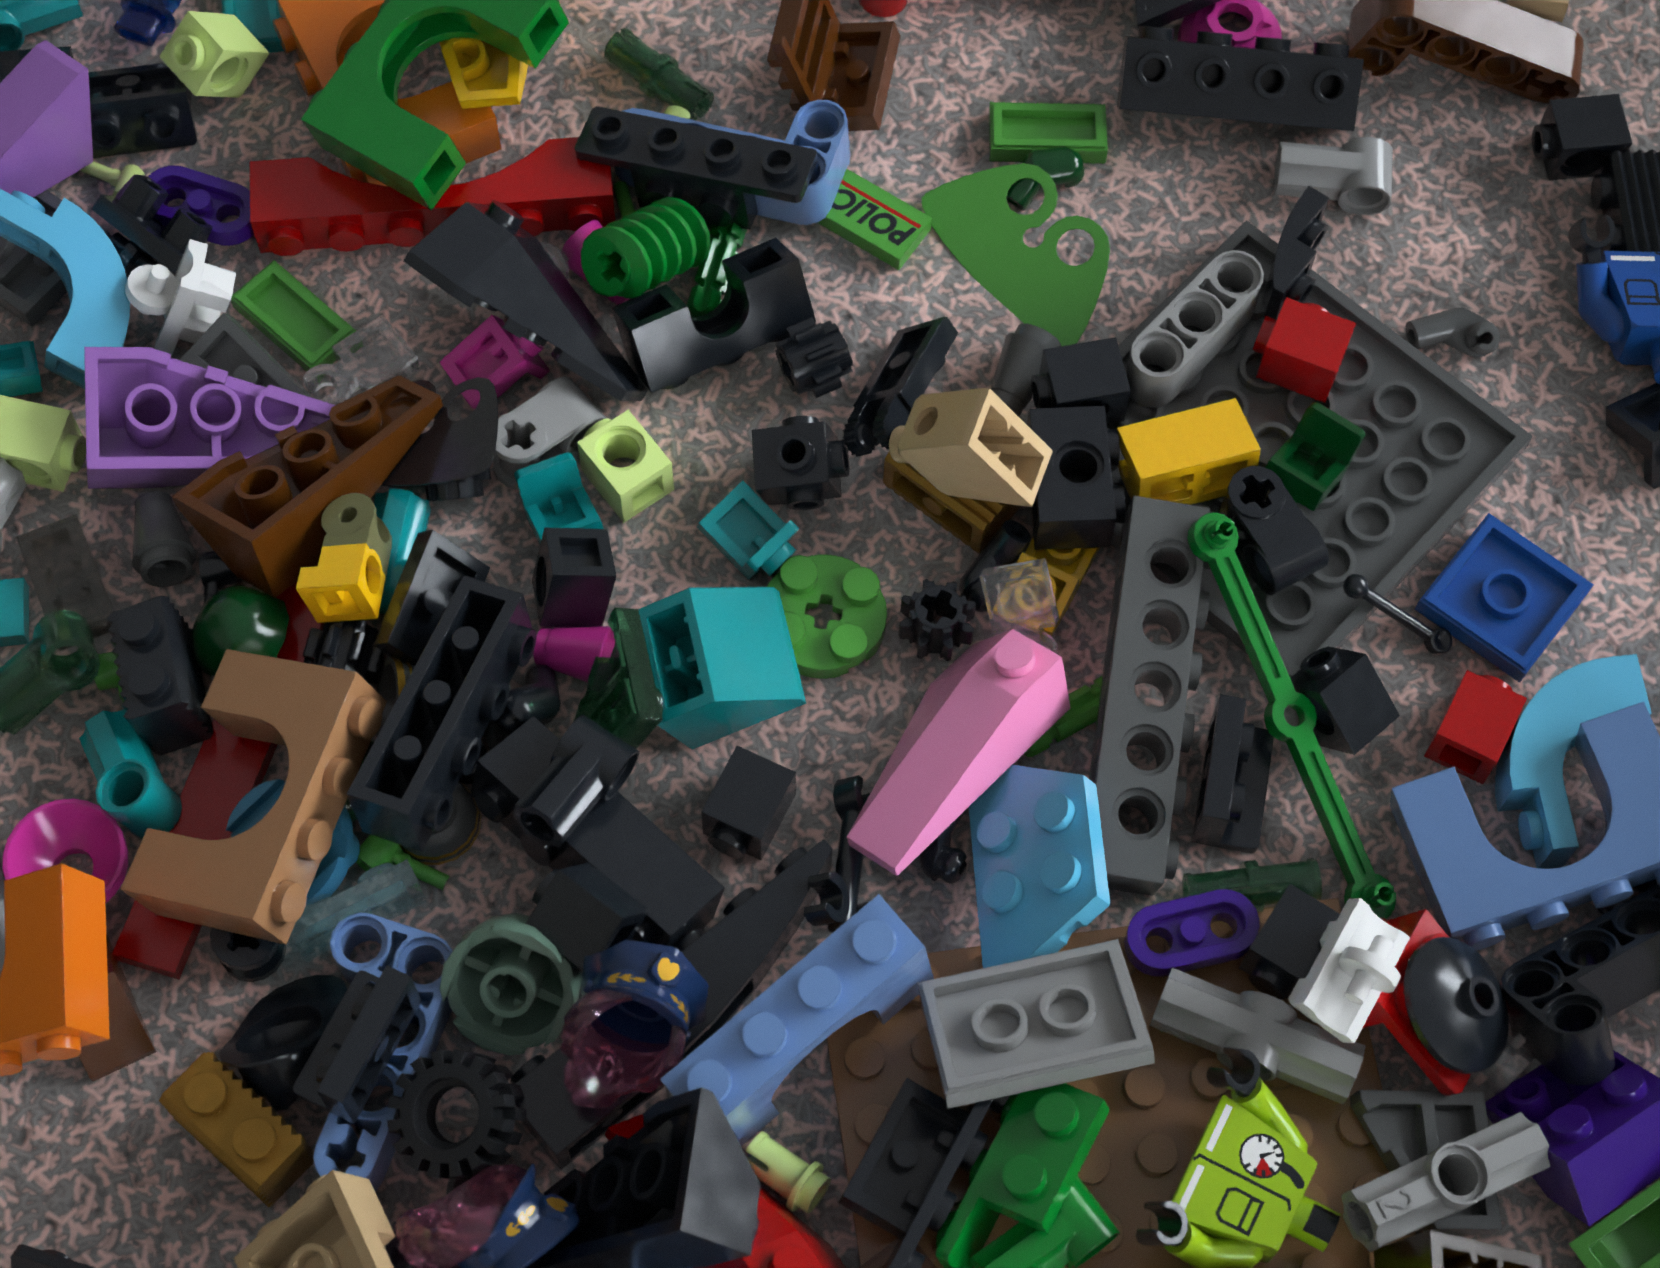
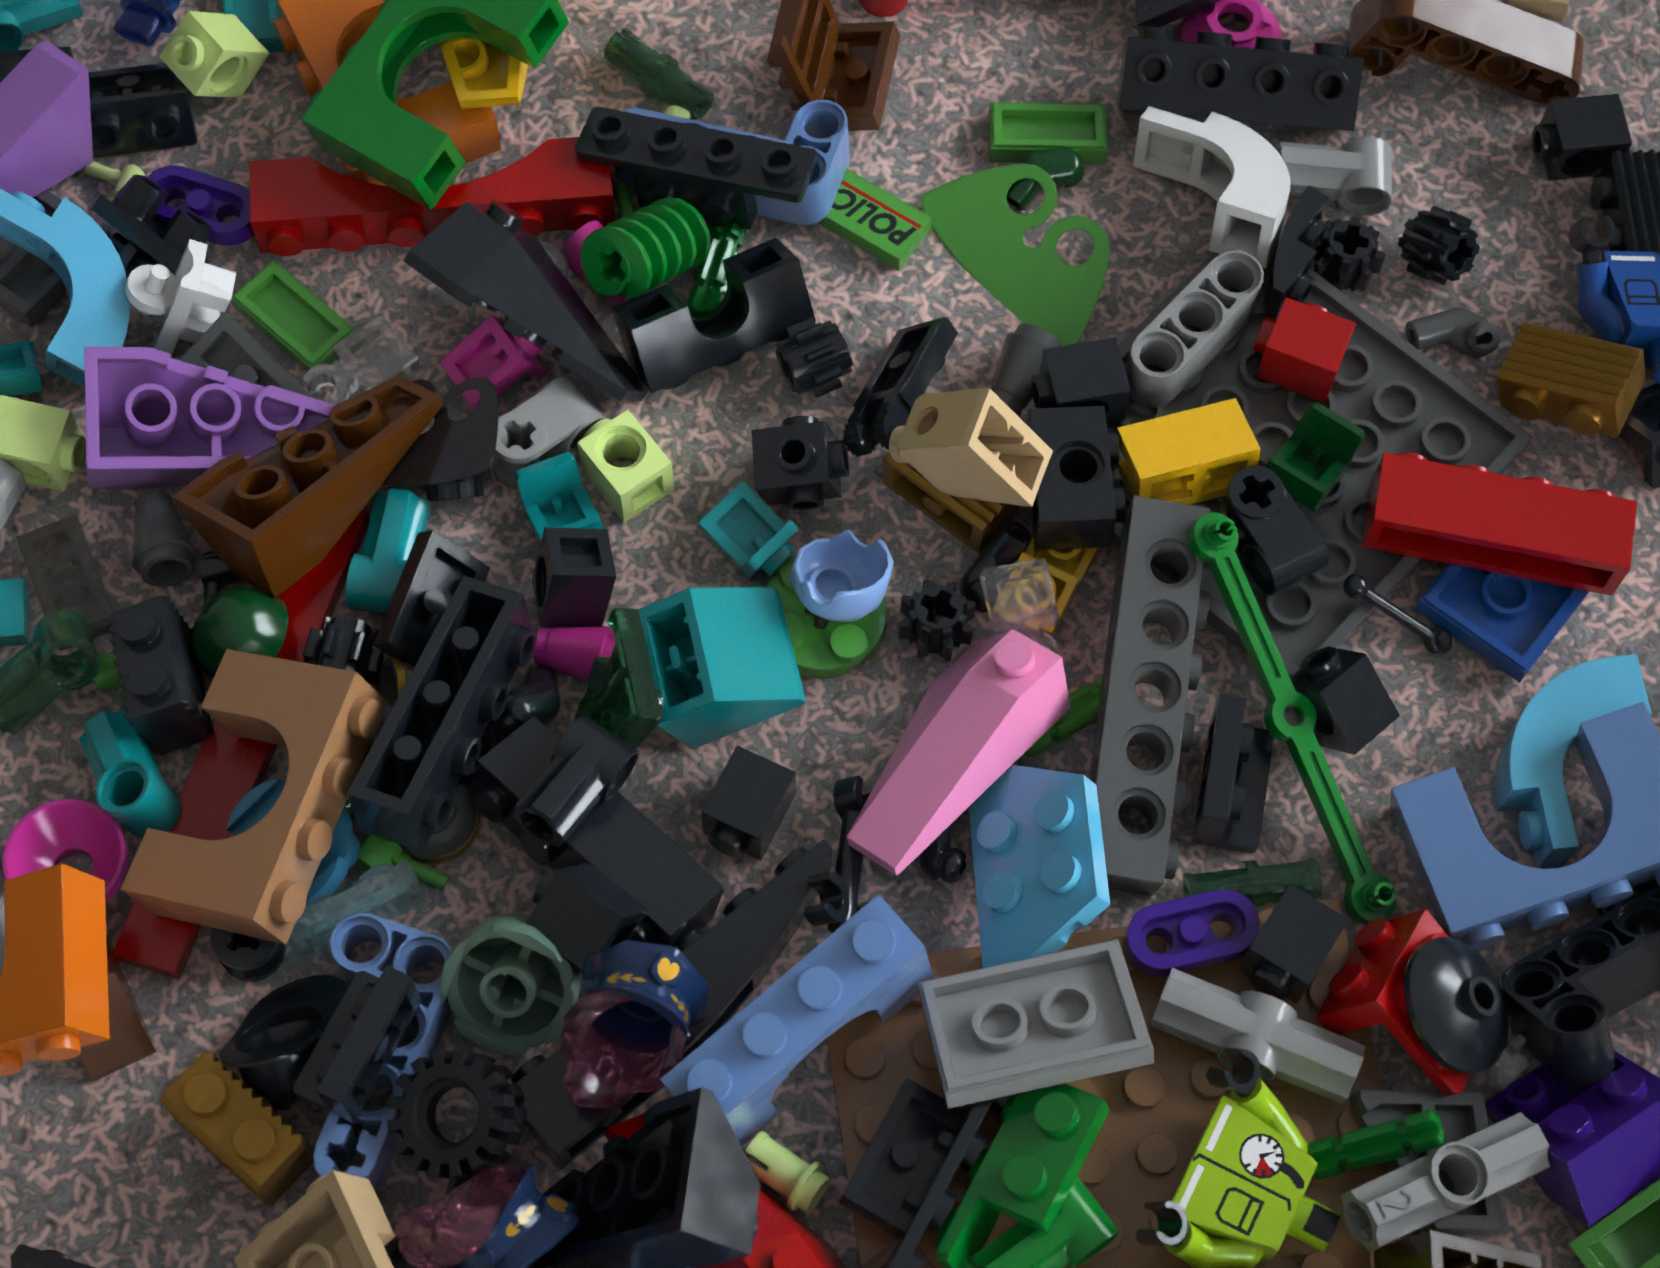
yellow leg [296,493,392,623] -> none
white hips [1288,898,1410,1043] -> none
red brick [1424,670,1527,785] -> none
none -> light blue hair [790,530,894,622]
none -> white arch [1133,106,1290,269]
none -> green axle [1307,1109,1445,1180]
none -> black gear [1313,216,1386,292]
none -> red brick [1361,452,1637,596]
none -> black gear [1398,206,1480,285]
none -> pearl gold brick [1496,322,1646,439]

